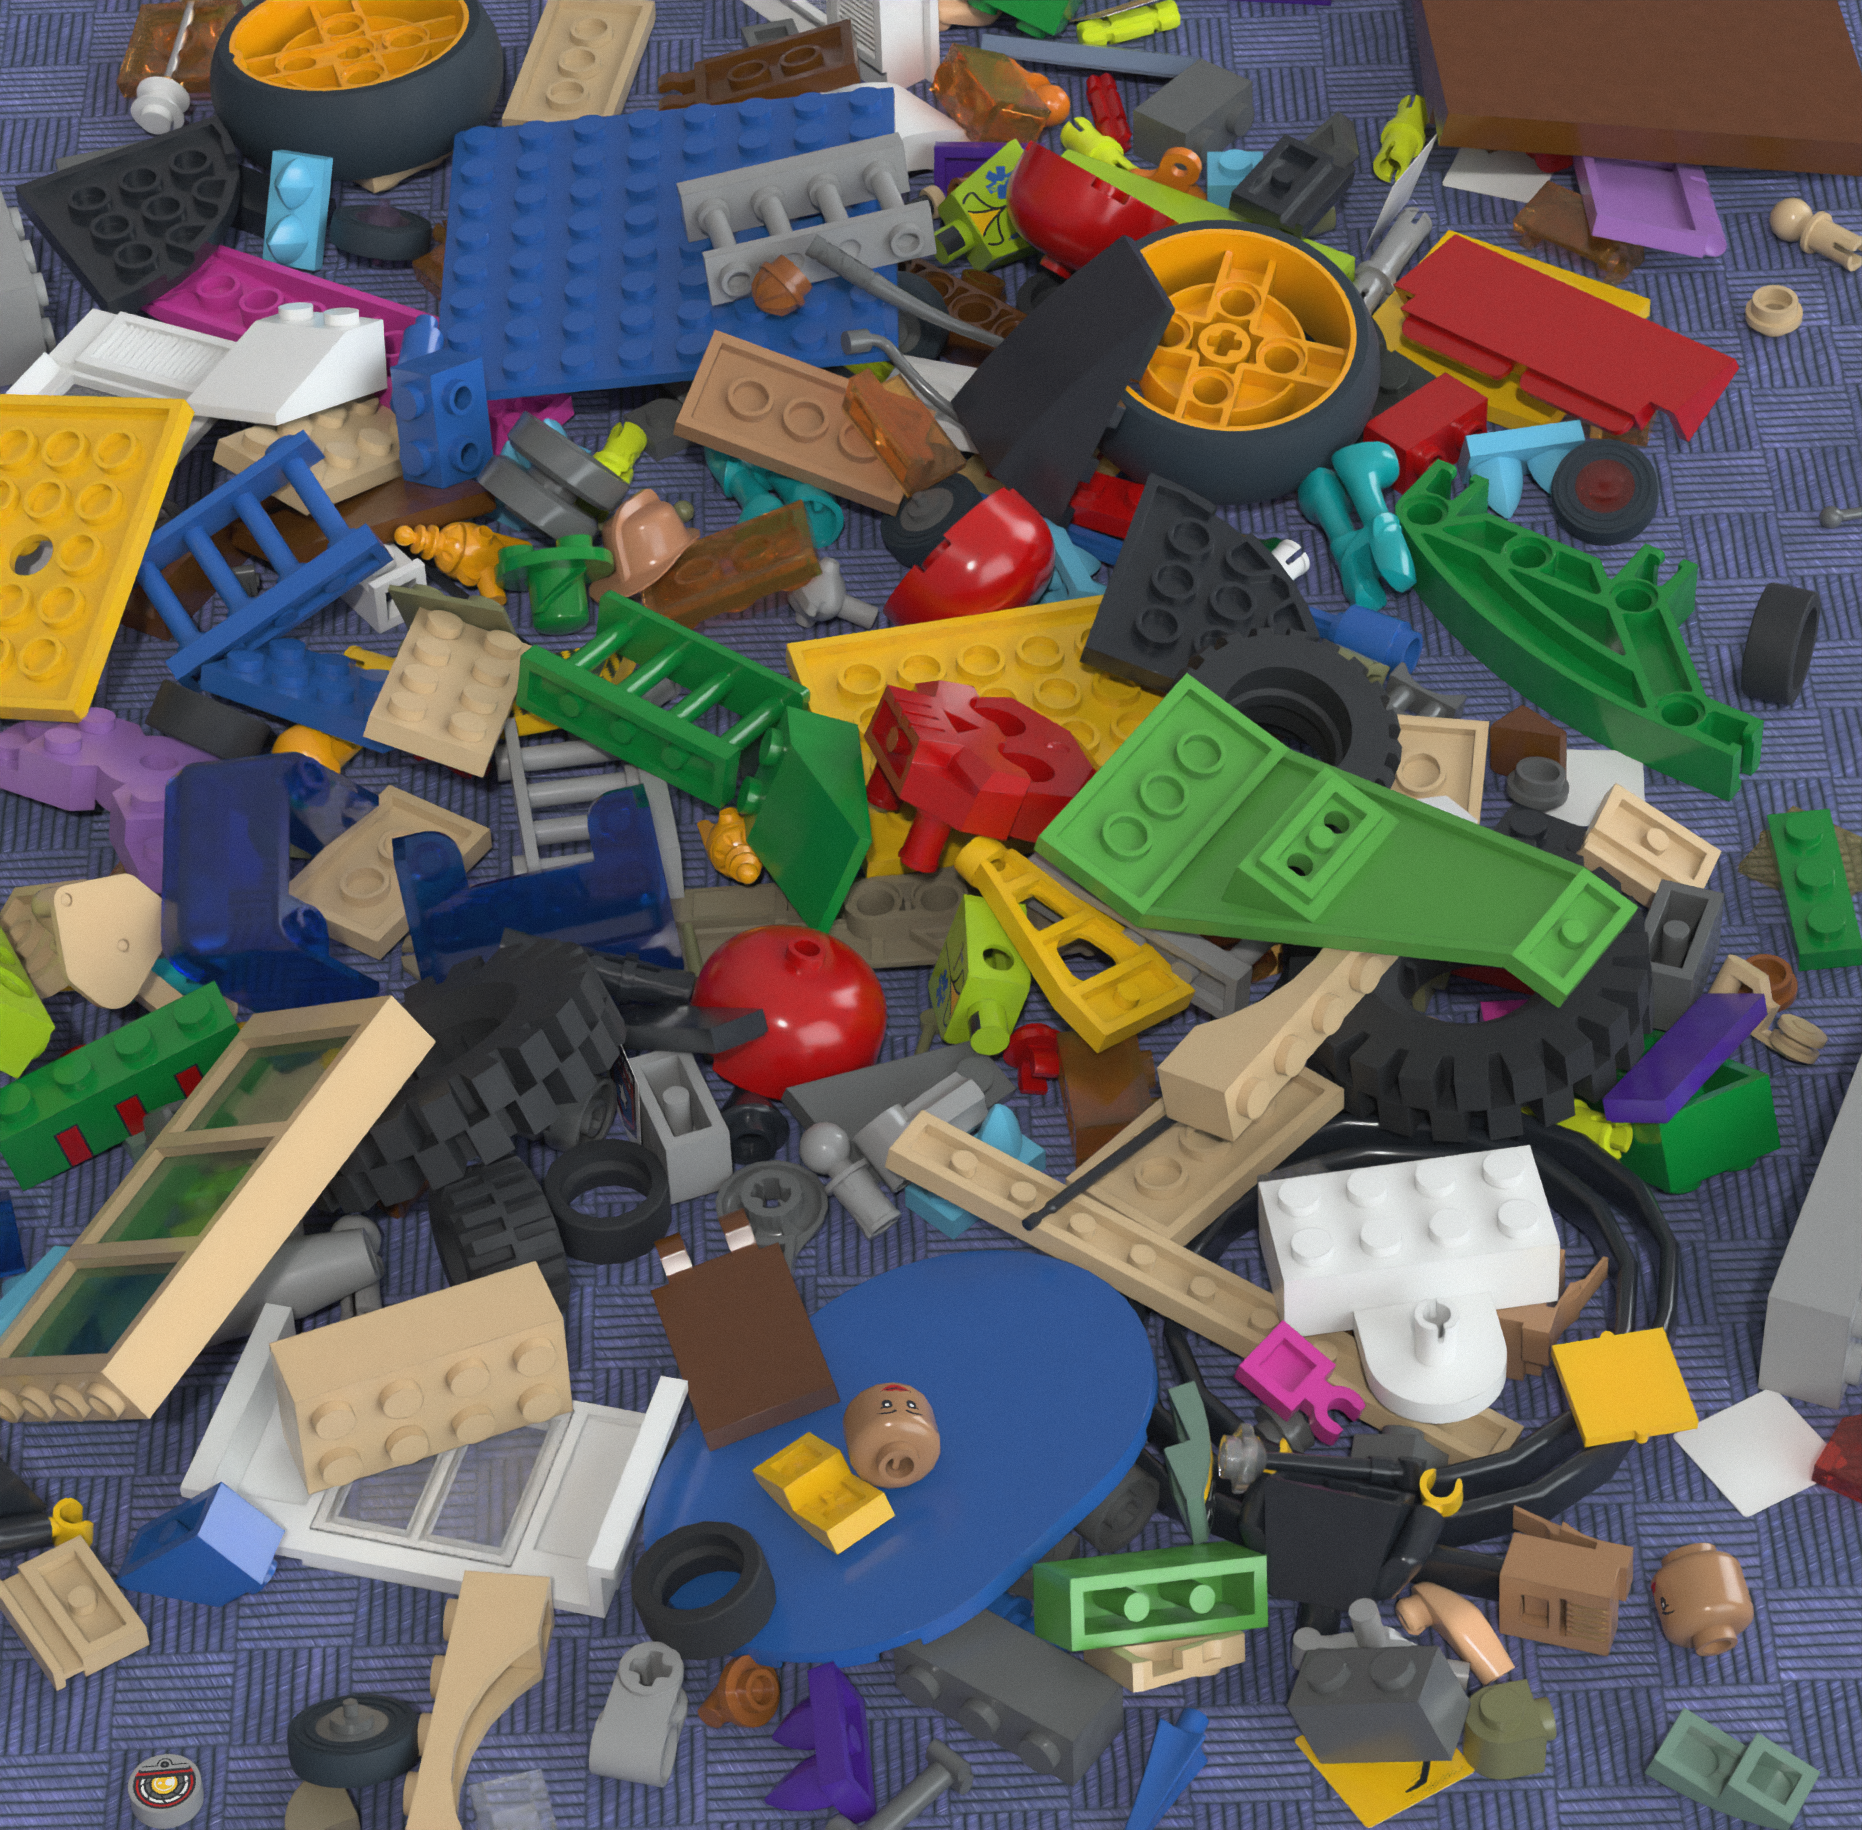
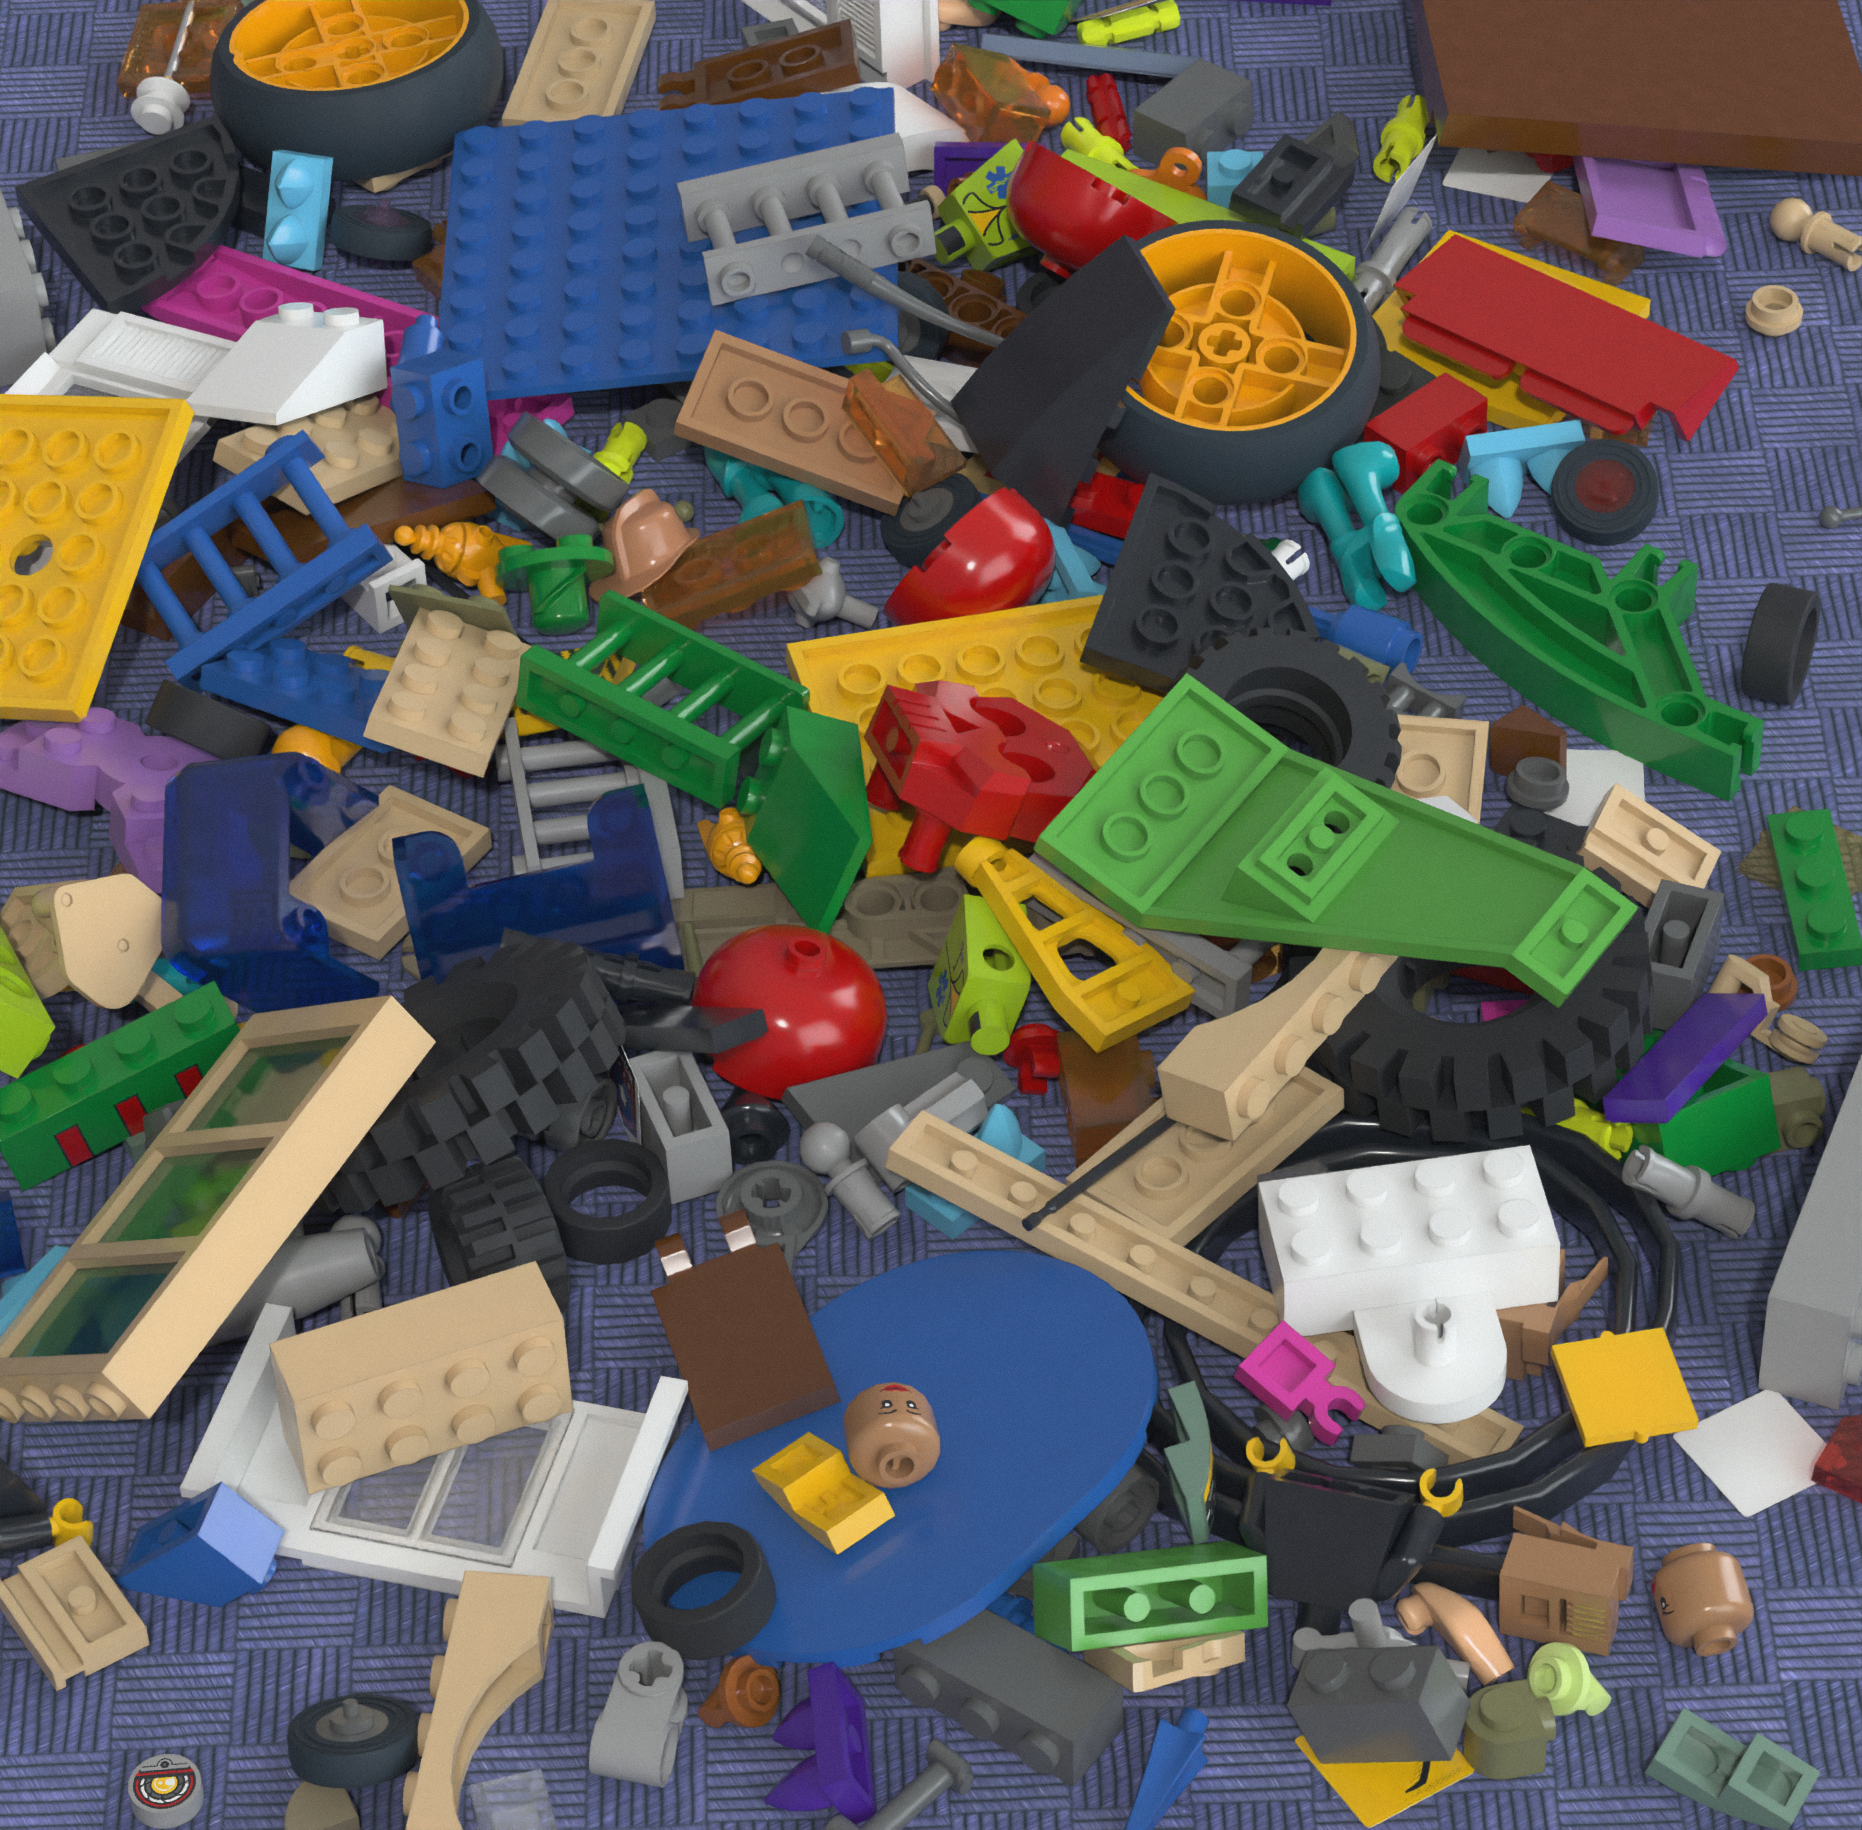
dark orange plate [751,254,813,316] -> none
black piece [1218,1423,1427,1494] -> none
none -> yellowish green plate [1527,1642,1611,1716]
none -> light grey pin [1622,1145,1755,1239]
none -> olive plate [1766,1066,1826,1155]

